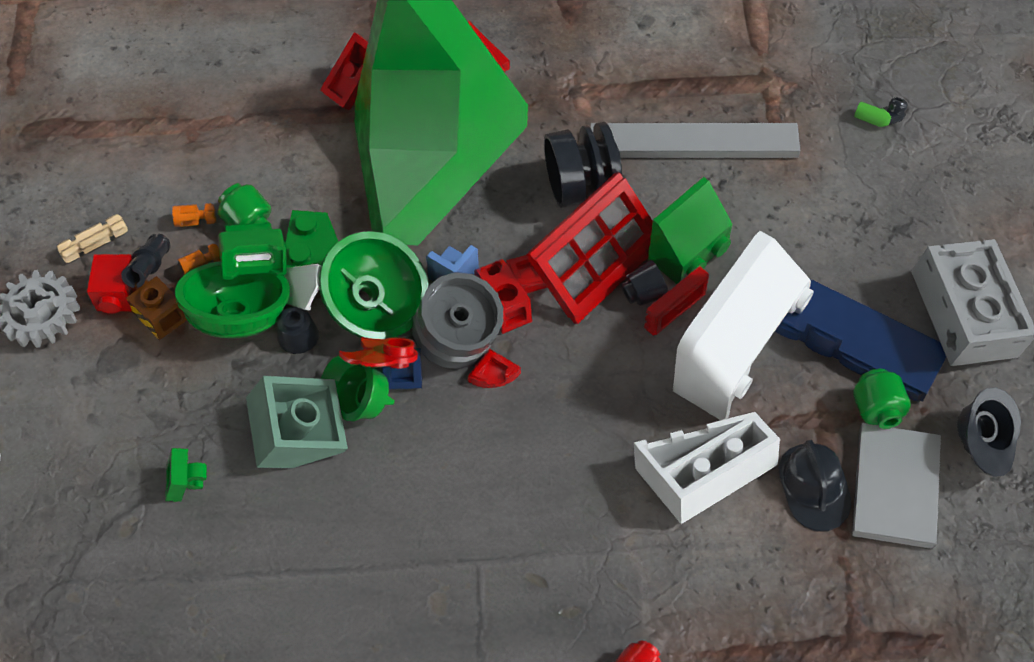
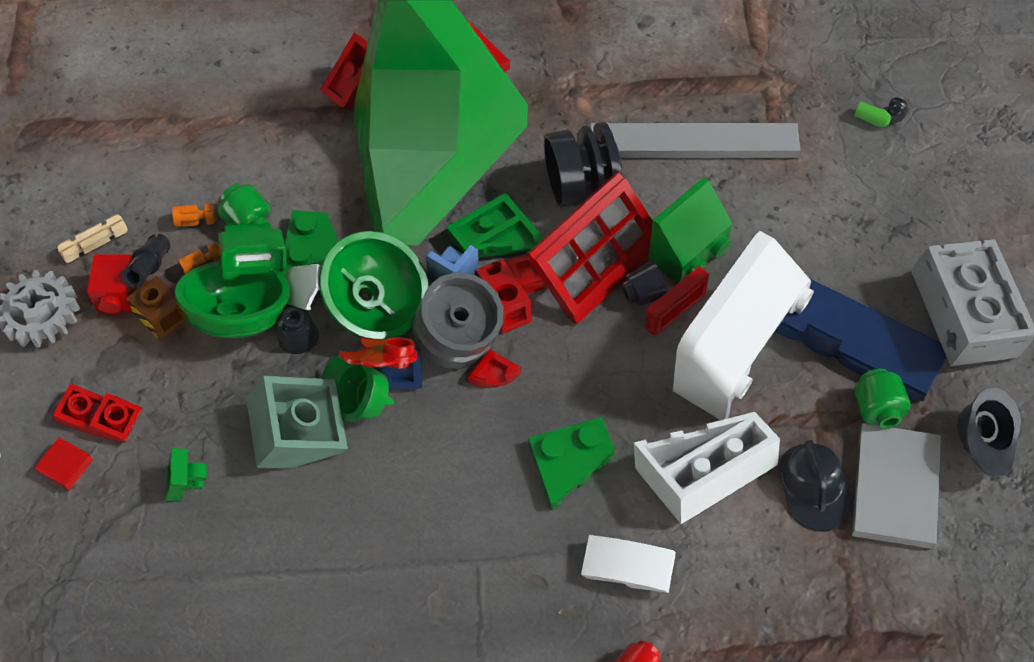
none -> red tile [34,437,93,491]
none -> red slope [53,383,142,443]
none -> green wing [446,193,544,258]
none -> green wing [528,417,615,510]
none -> white slope [581,535,676,593]

